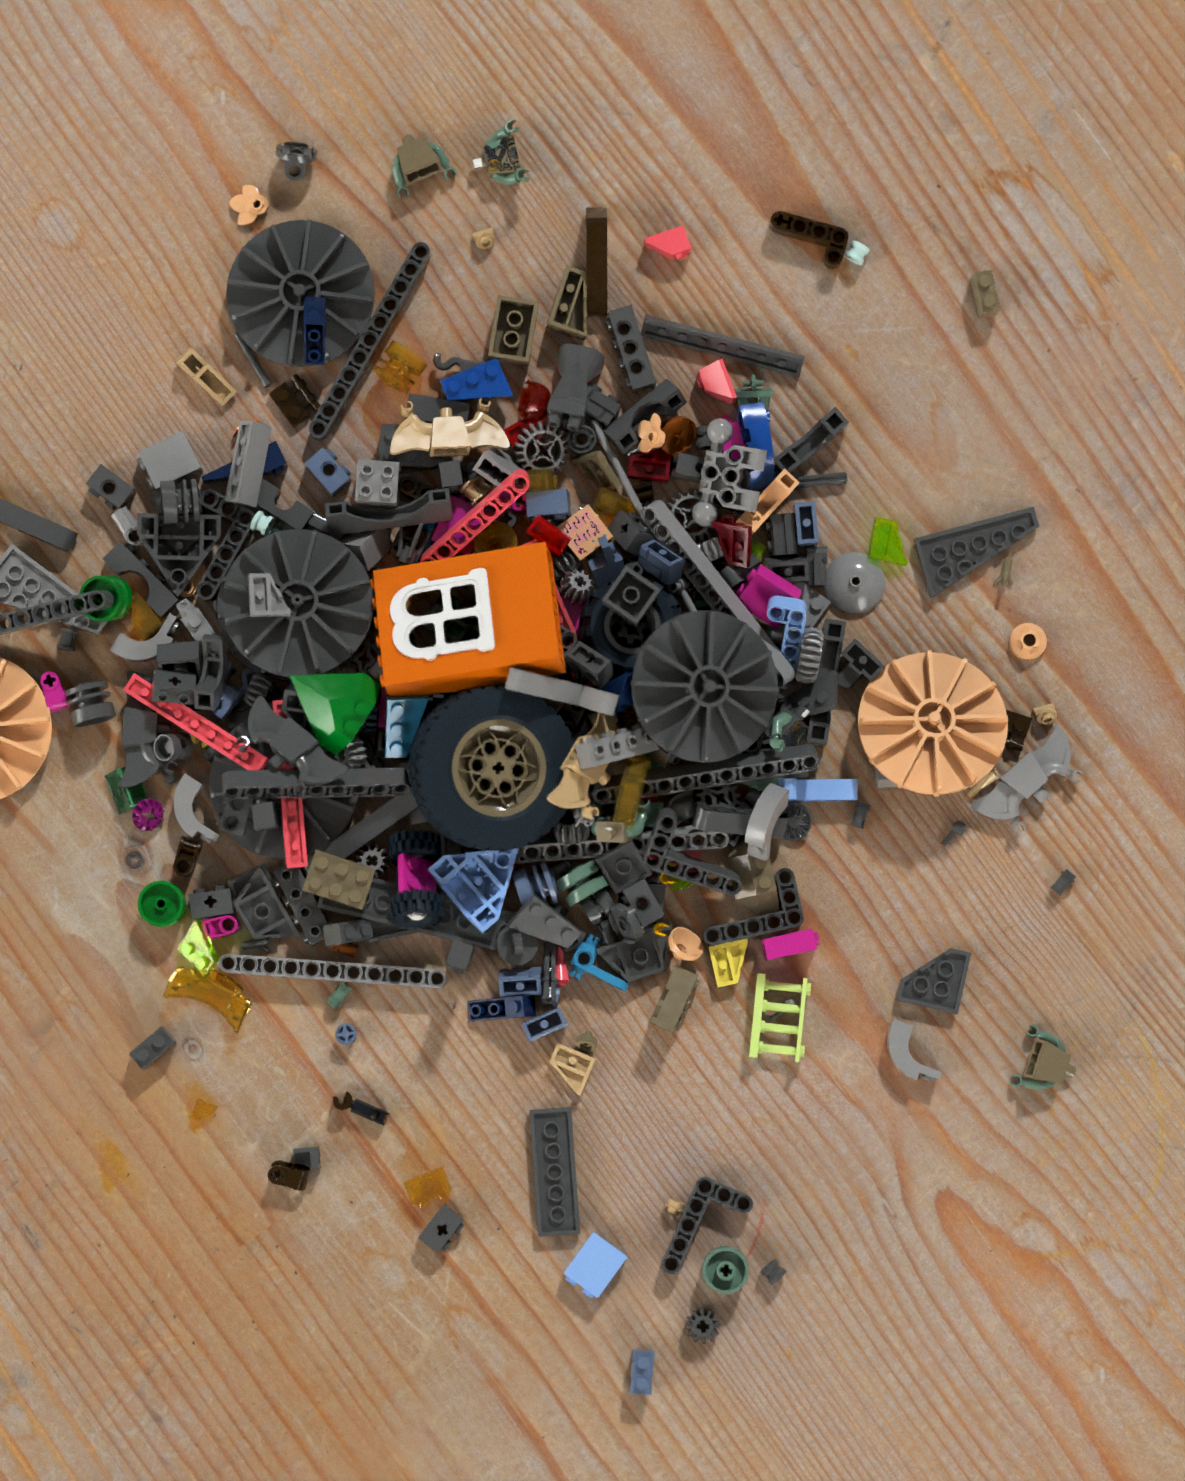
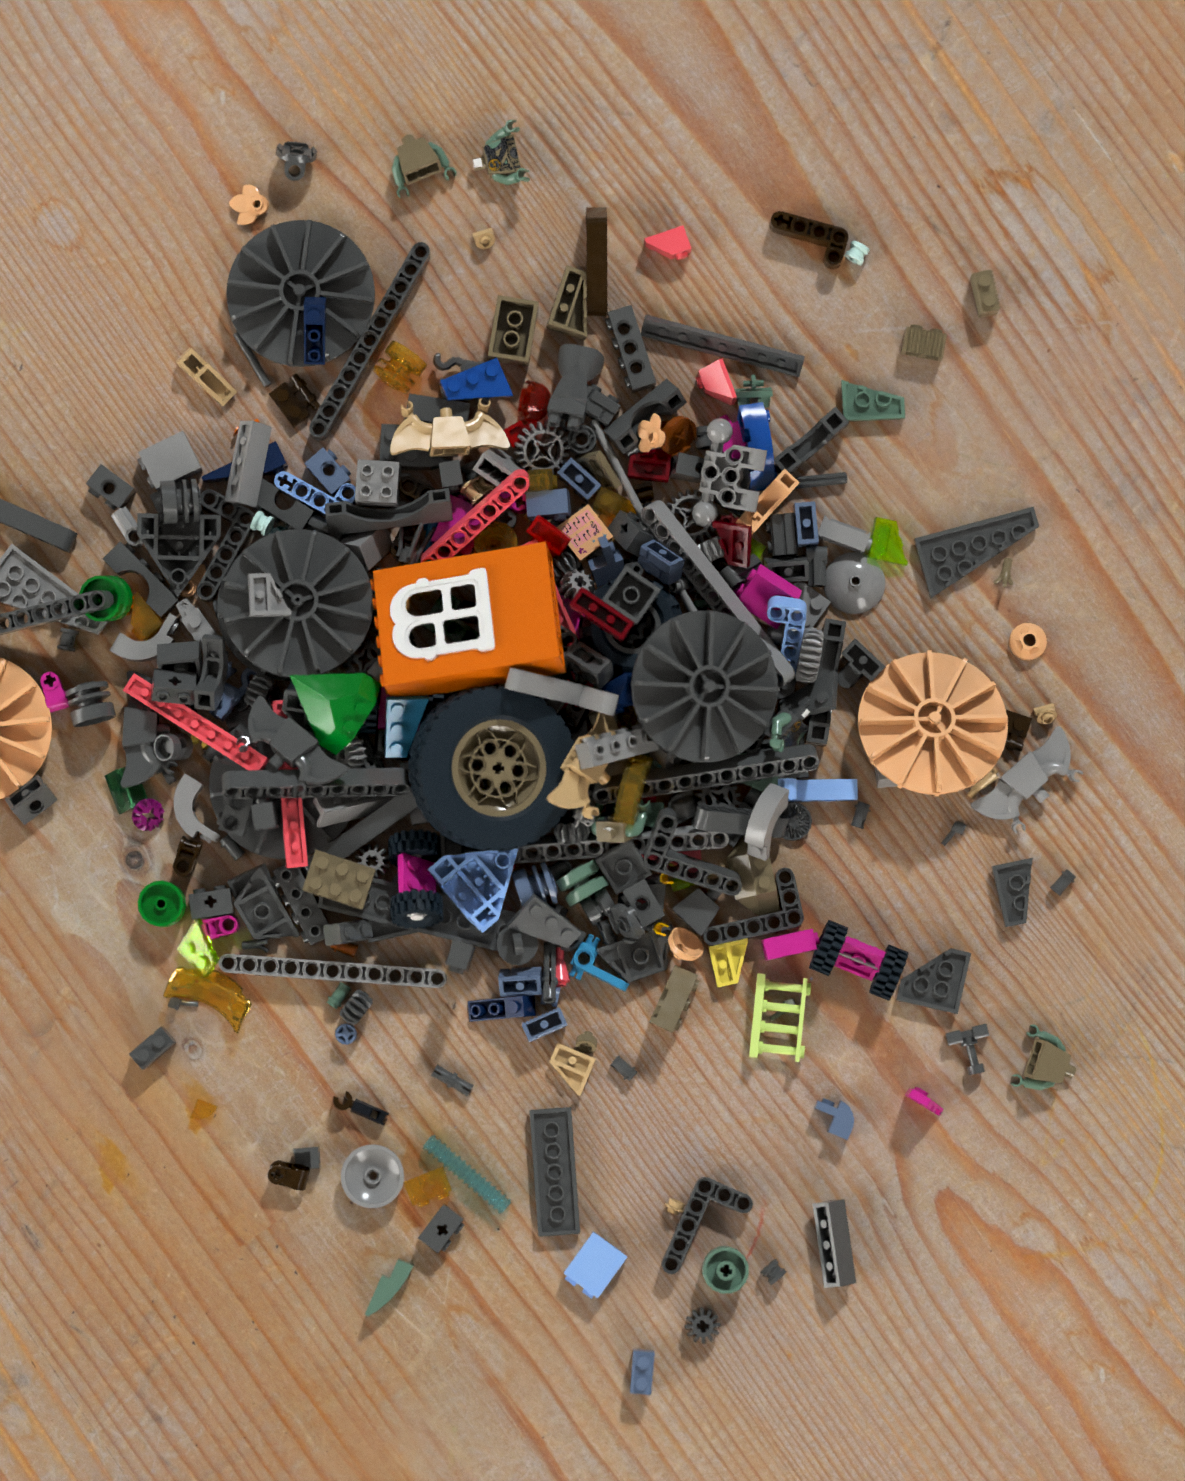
light grey arch [887,1019,942,1082] -> none
none -> dark grey brick [5,775,58,825]
none -> dark grey hand [168,997,199,1010]
none -> dark grey pin [220,835,245,861]
none -> light blue beam [274,471,356,517]
none -> light grey panel [313,796,396,828]
none -> dark grey gear [340,989,373,1025]
none -> light grey dish [341,1145,404,1208]
none -> sand green slope [365,1258,414,1316]
none -> clear light blue piece [423,1134,511,1214]
none -> dark grey pin [431,1064,474,1096]
none -> sand blue brick [557,458,602,504]
none -> dark red brick [570,587,634,642]
none -> dark grey pin [610,1055,637,1081]
none -> dark grey torso [672,888,722,936]
none -> black plate [809,920,909,1001]
none -> dark grey brick [813,1199,856,1288]
none -> sand blue brick [814,1098,854,1140]
none -> light grey window [818,515,873,554]
none -> sand green wing [841,380,905,422]
none -> dark tan brick [901,325,947,361]
none -> dark pink wing [905,1087,943,1116]
none -> dark grey bar [945,1024,989,1075]
none -> dark grey wing [991,858,1033,927]

